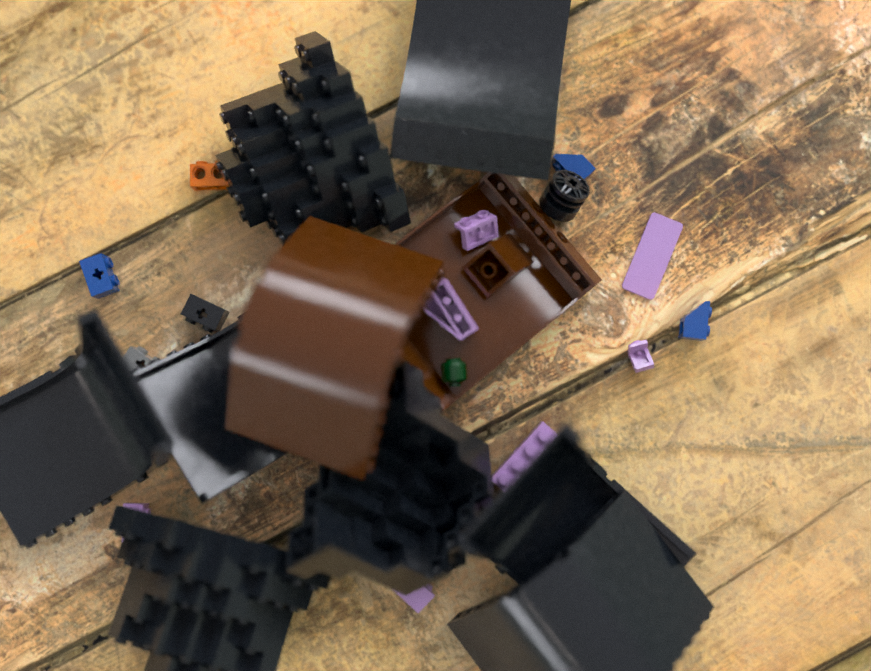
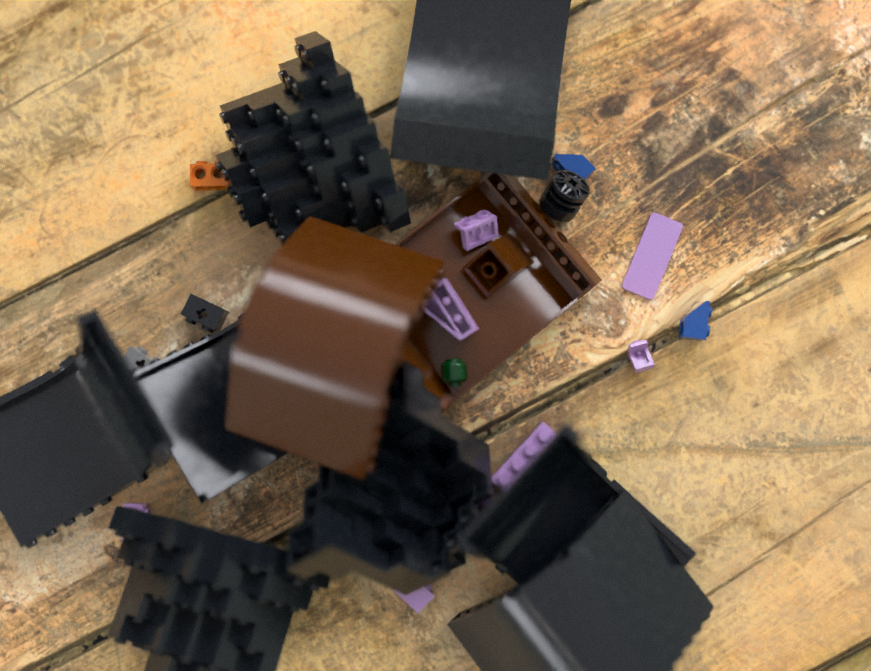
blue brick [79,253,120,299] -> none

